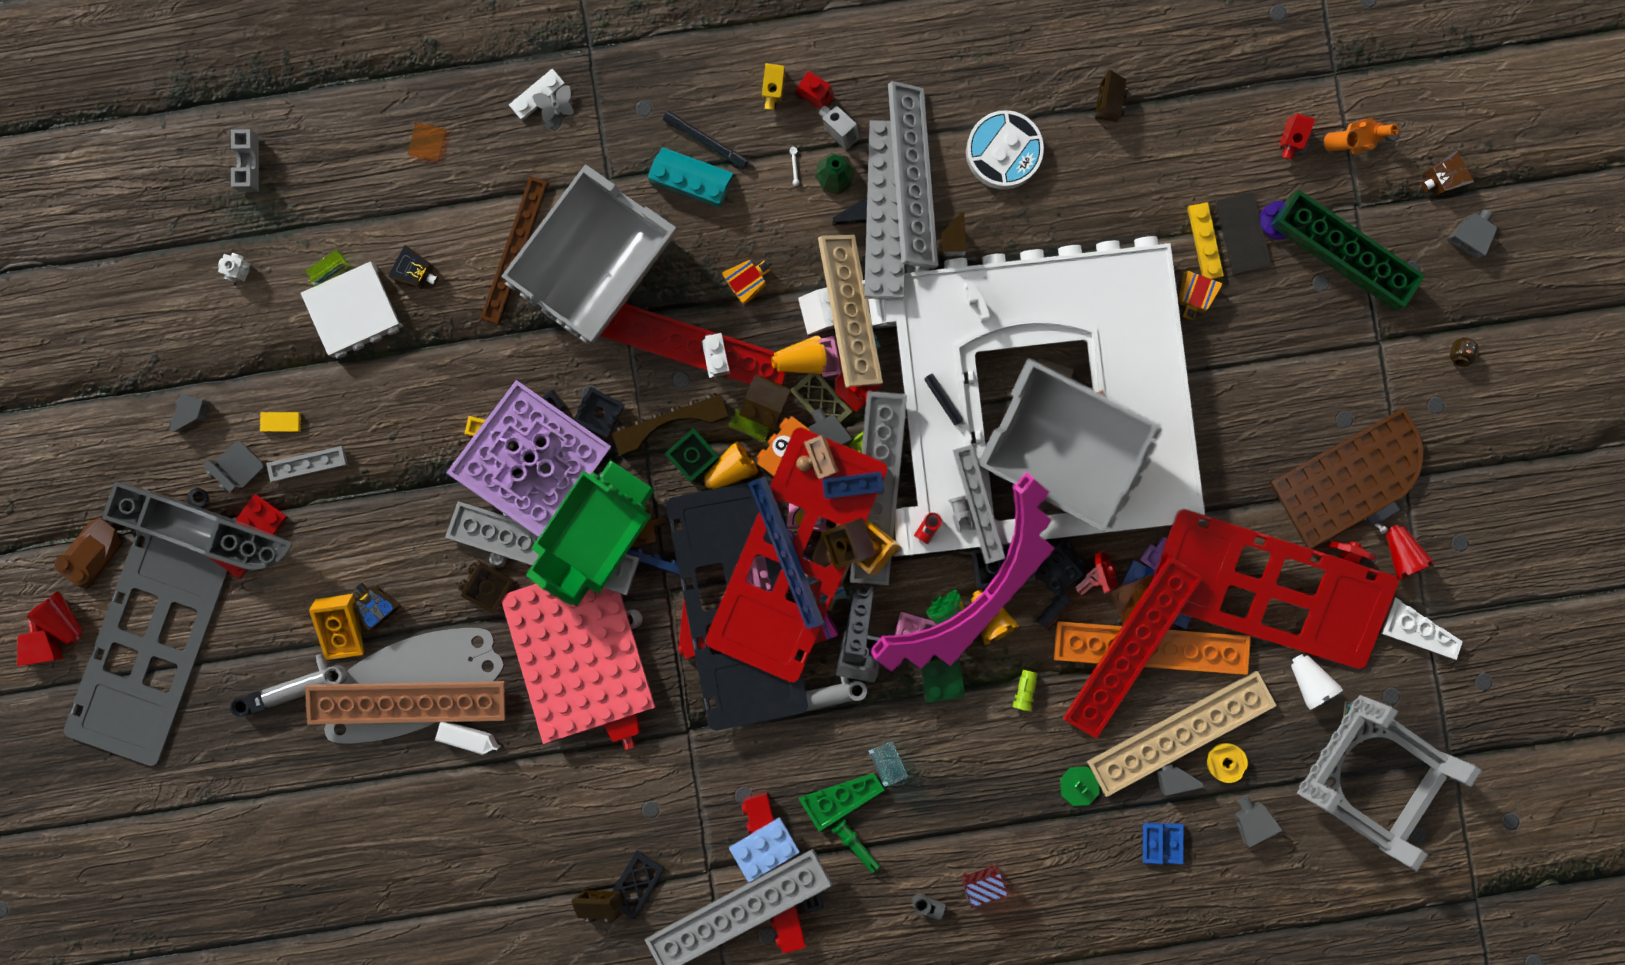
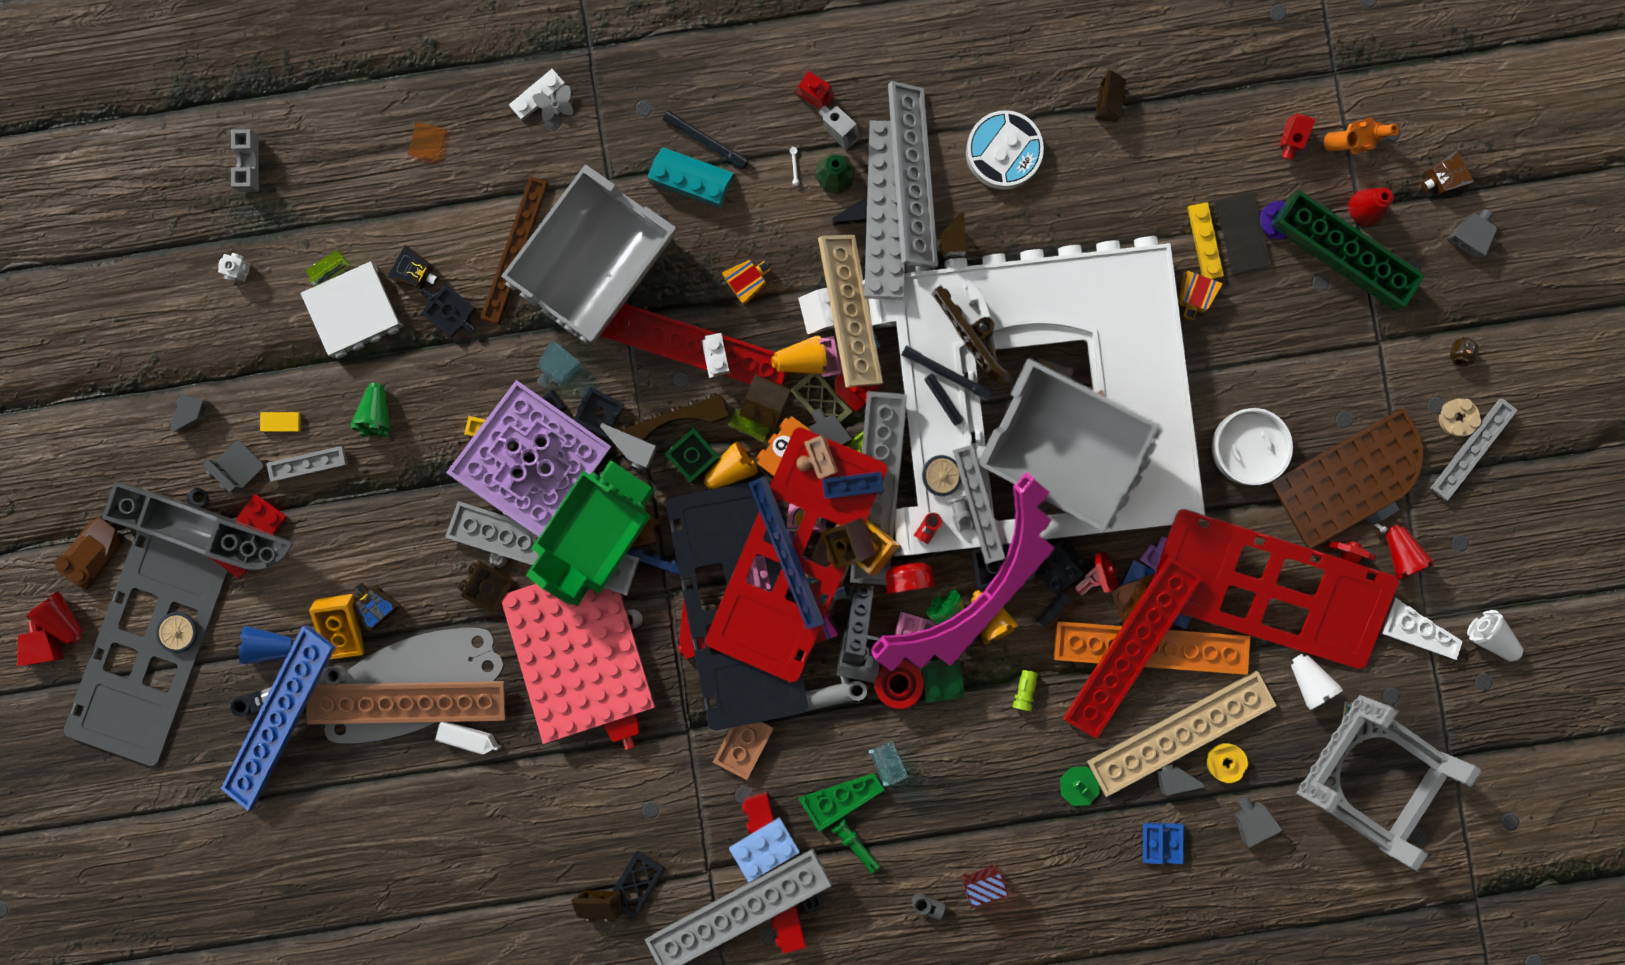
yellow torso [762,63,786,111] -> none
none -> tan wheel [156,612,197,653]
none -> blue plate [221,625,336,811]
none -> blue cone [239,626,294,665]
none -> green cone [350,383,391,437]
none -> black plate [421,284,476,338]
none -> clear light blue torso [537,340,583,388]
none -> light grey slope [600,423,657,470]
none -> nougat plate [713,721,774,780]
none -> red piece [874,659,923,709]
none -> red piece [885,562,935,594]
none -> black piece [901,345,993,401]
none -> tan wheel [922,455,961,496]
none -> dark brown piece [931,285,1012,385]
none -> white brick [1212,408,1293,486]
none -> red cone [1348,188,1394,227]
none -> light grey plate [1430,398,1517,501]
none -> tan plate [1439,399,1481,437]
none -> white cone [1467,610,1523,661]

